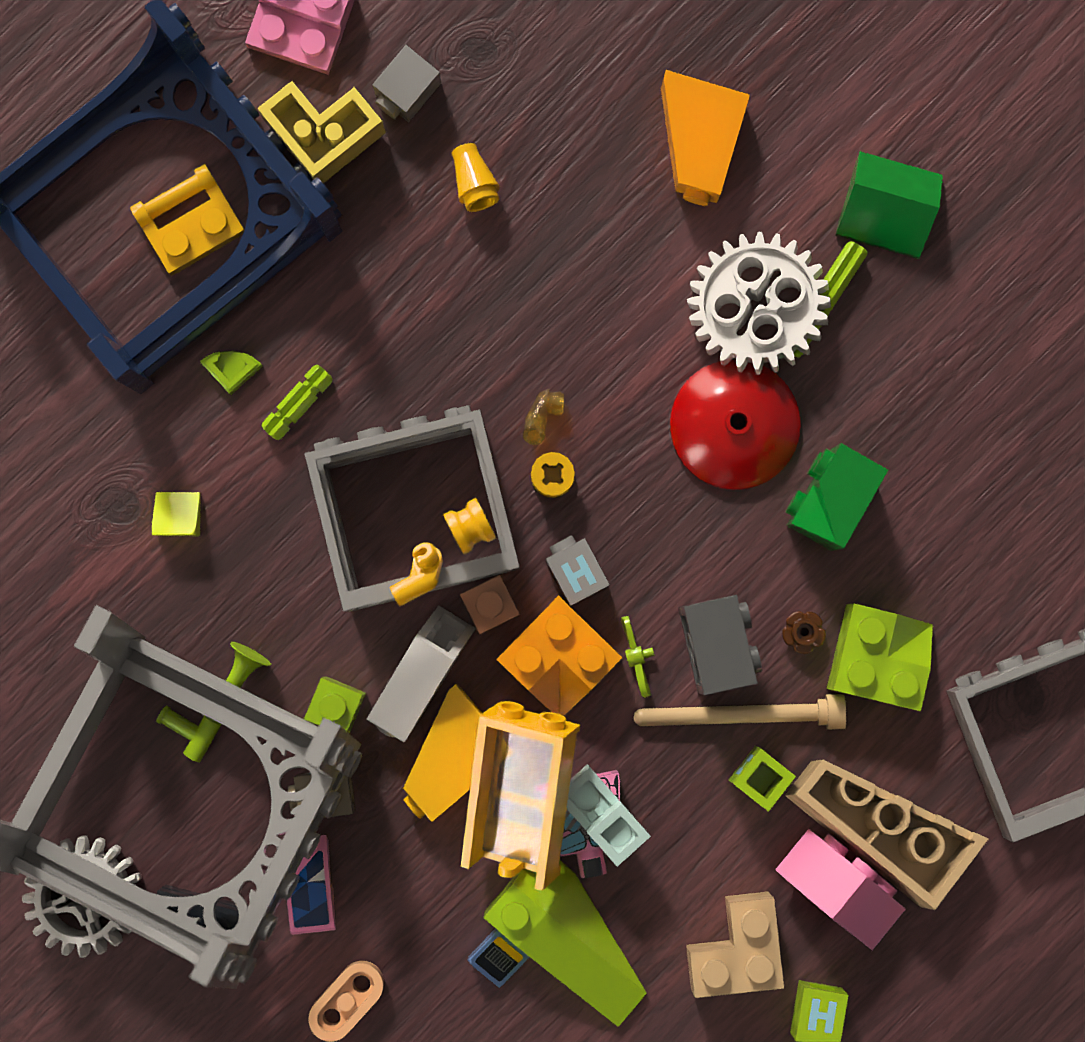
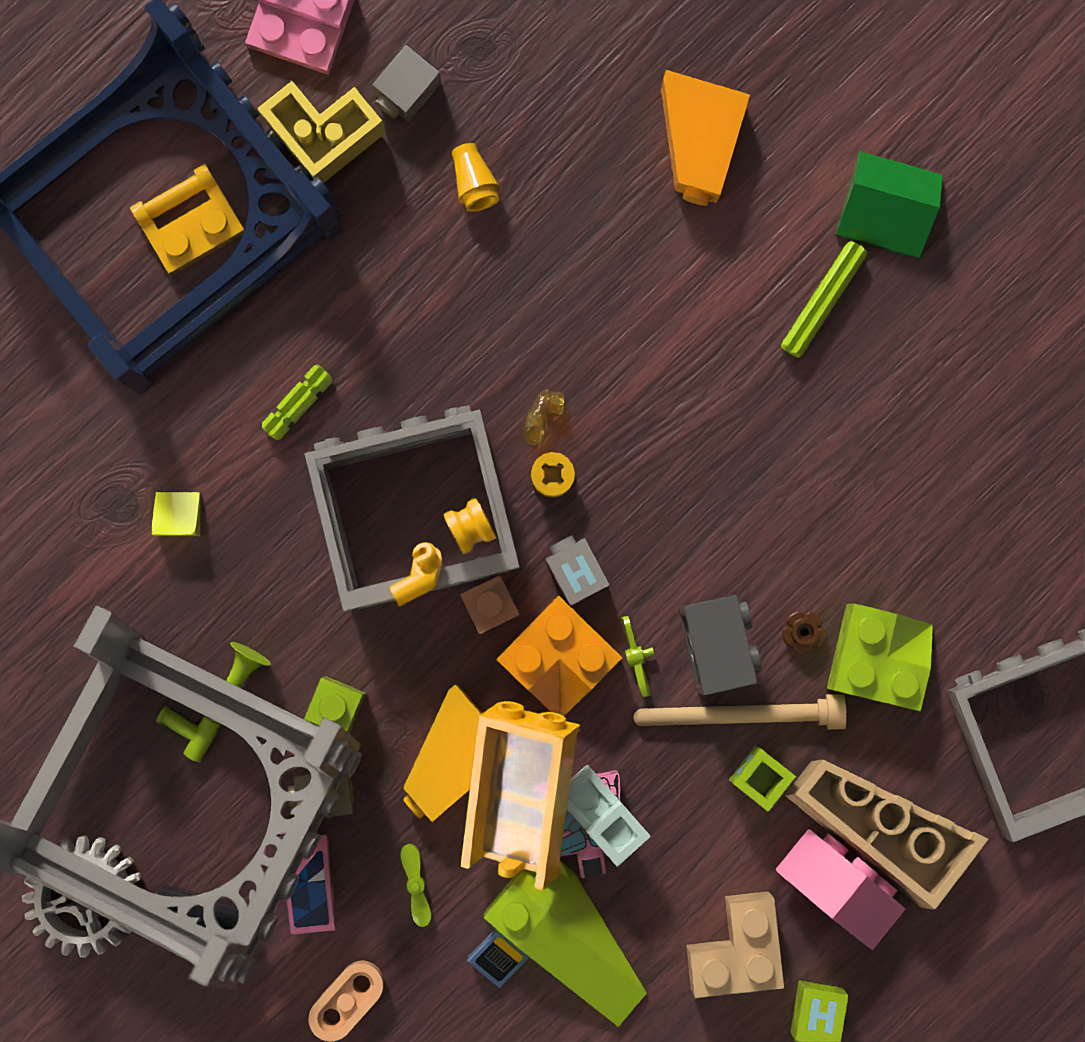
lime tile [200,351,263,395] -> none
white slope [367,606,476,742] -> none
red dish [670,360,801,490] -> none
white gear [687,232,831,374] -> none
green slope [785,443,888,551] -> none
none -> lime piece [400,844,431,927]

